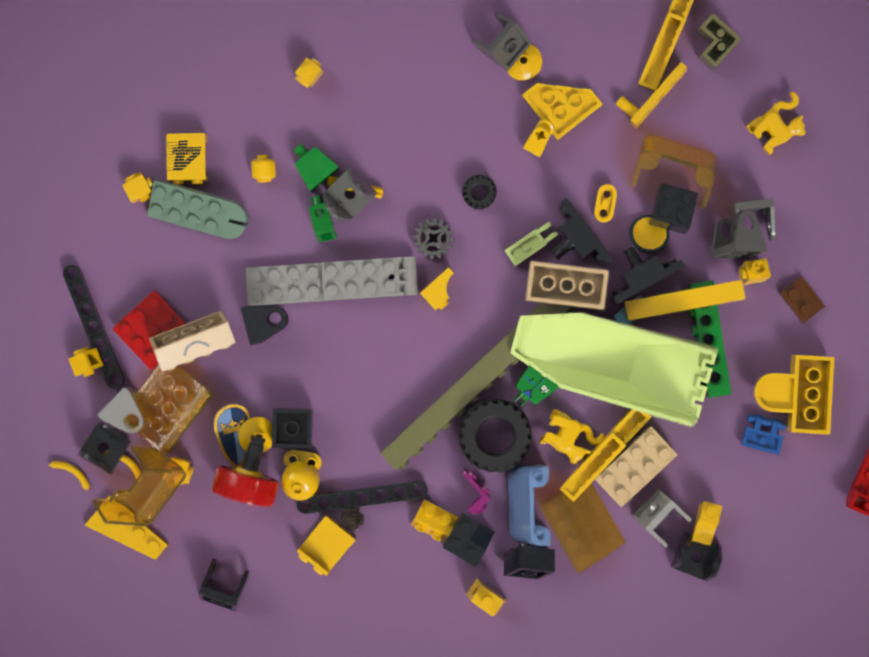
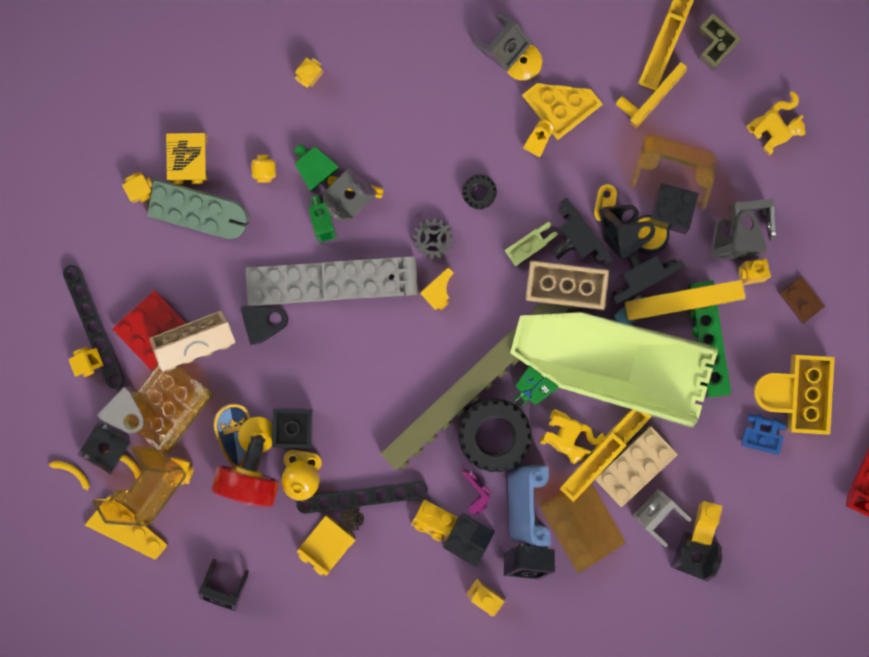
none -> black hose [599,205,656,259]

